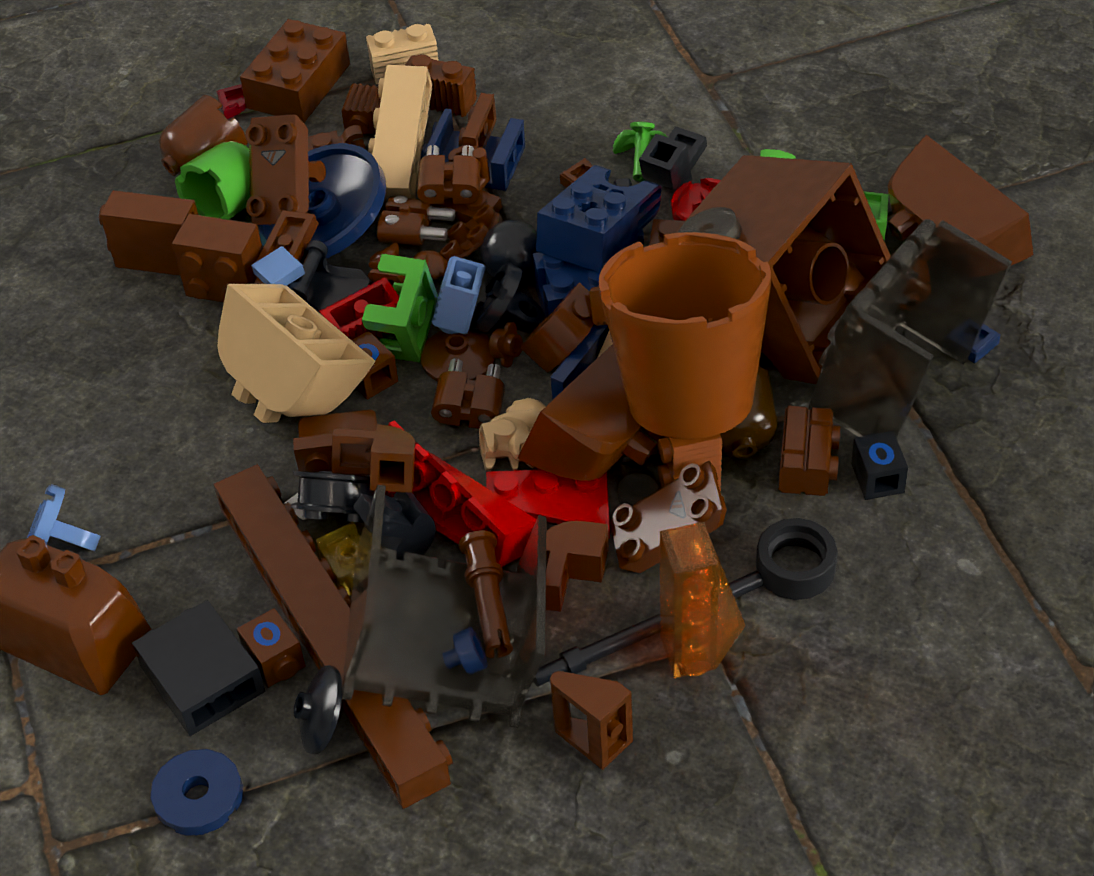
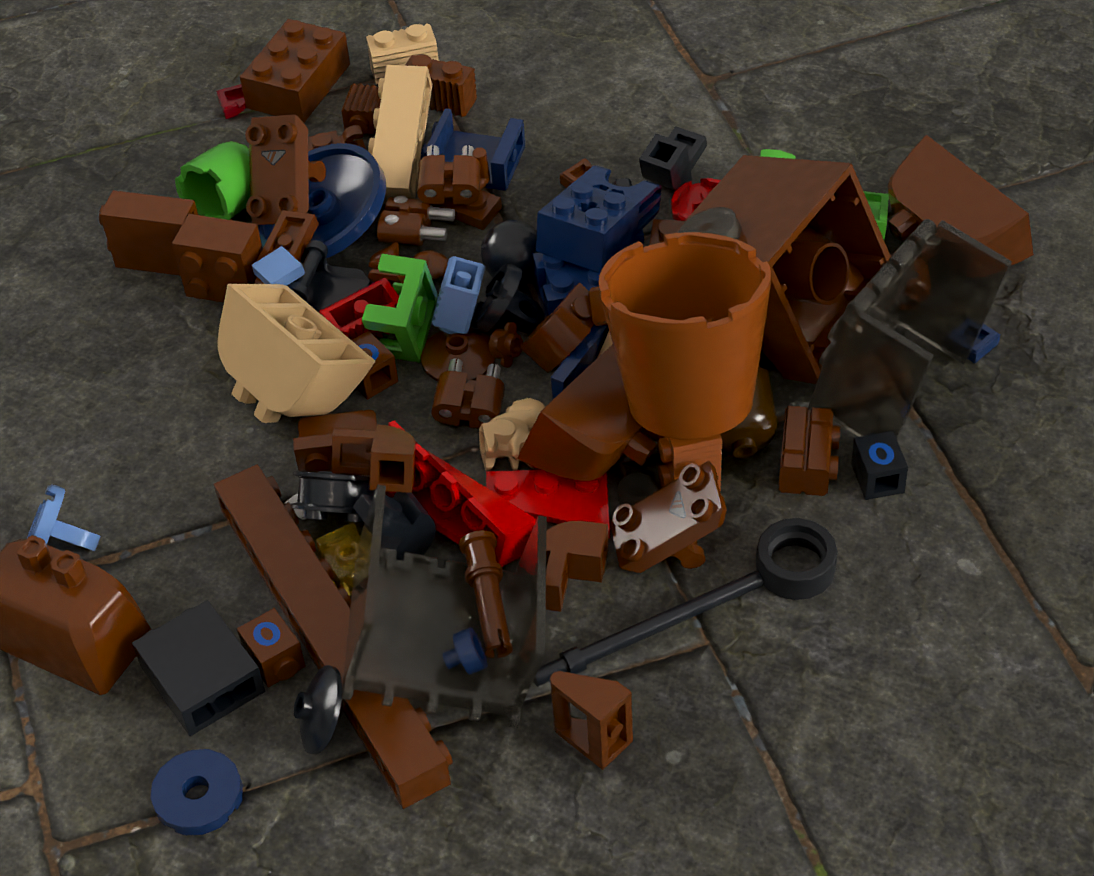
reddish brown cylinder [159,95,248,176] -> none
reddish brown dish [439,204,500,261] -> none
reddish brown plate [448,93,496,162] -> none
bright green plant [613,121,667,182] -> none
clear orange wedge [660,522,746,678] -> none

